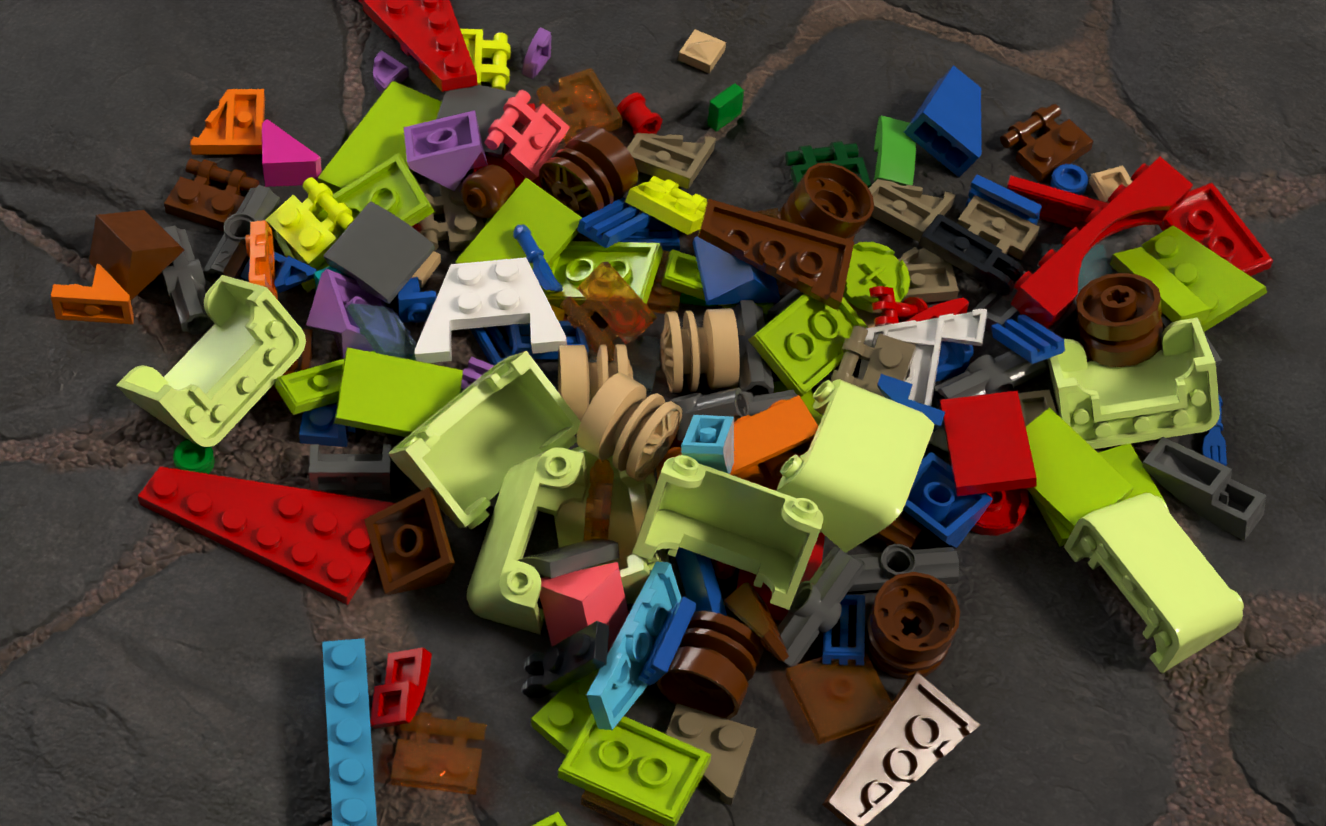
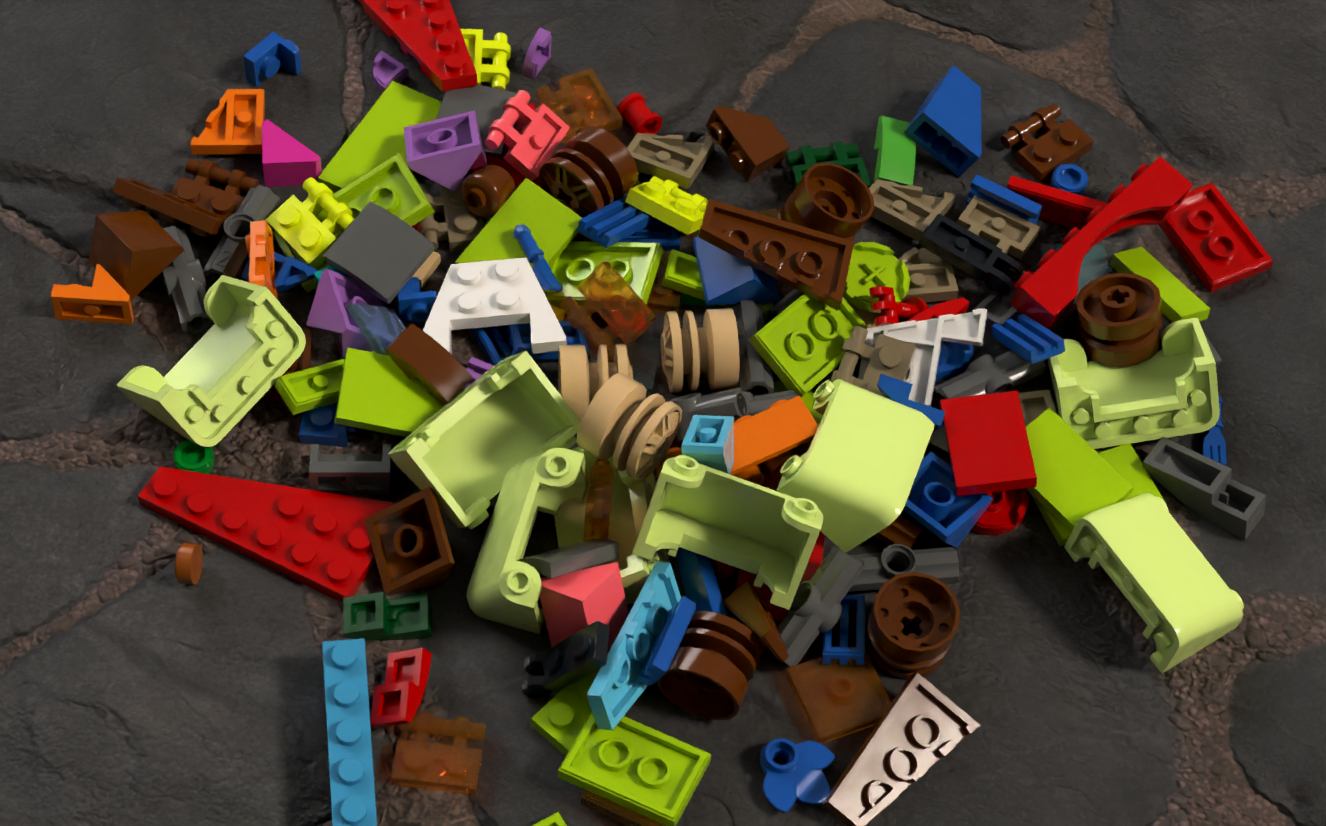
dark tan wing [666,703,757,806] -> none
tan tile [678,30,726,73] -> none
green tile [708,83,744,132] -> none
tan tile [1089,166,1132,203] -> none
lime wing [1142,225,1267,332] -> none
none -> reddish brown plate [112,178,227,238]
none -> dark orange tile [175,543,203,585]
none -> blue bracket [243,32,302,87]
none -> dark green slope [343,592,432,641]
none -> reddish brown slope [384,324,474,406]
none -> reddish brown slope [706,106,790,182]
none -> blue plate [759,738,835,813]

